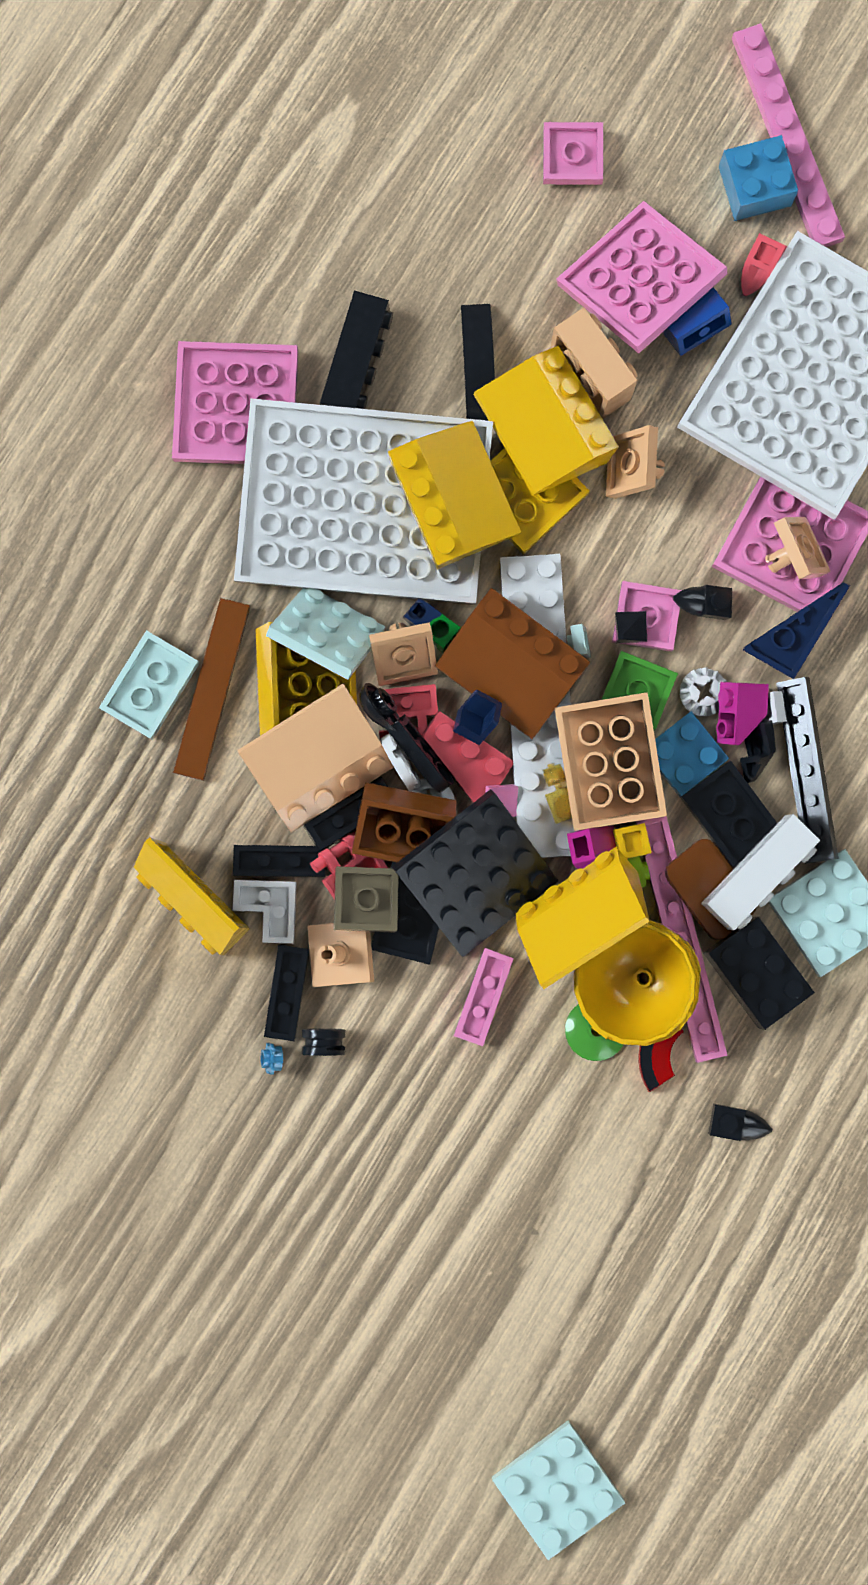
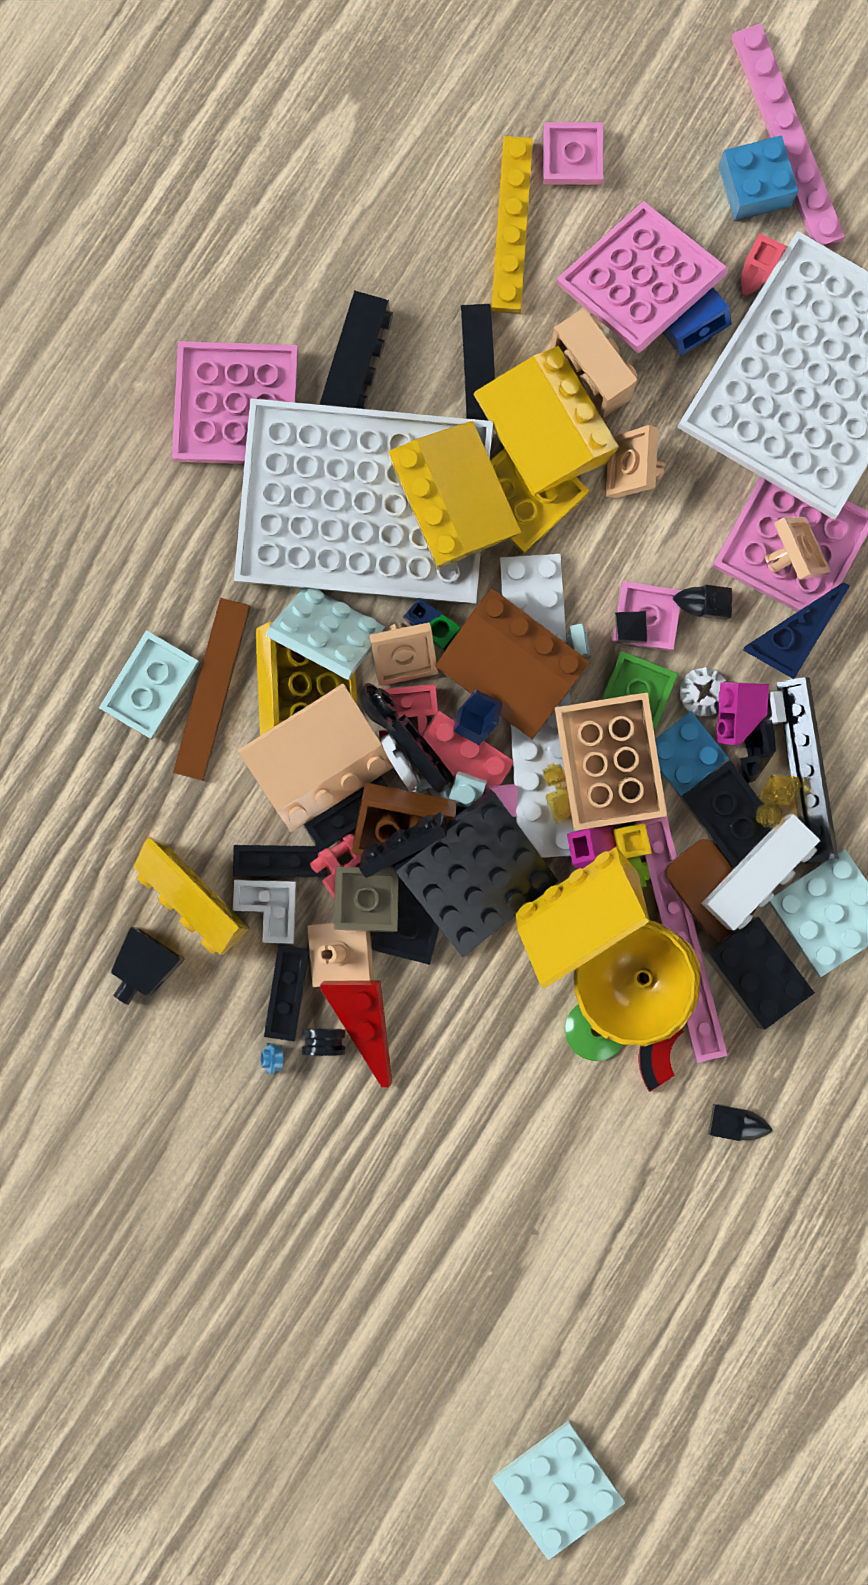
bright pink plate [454,948,514,1046] -> none
none -> black torso [111,927,185,1005]
none -> red wing [320,980,393,1087]
none -> black plate [359,812,448,878]
none -> light aqua plate [449,771,487,808]
none -> yellow plate [491,136,533,314]
none -> clear yellow plate [756,775,802,828]

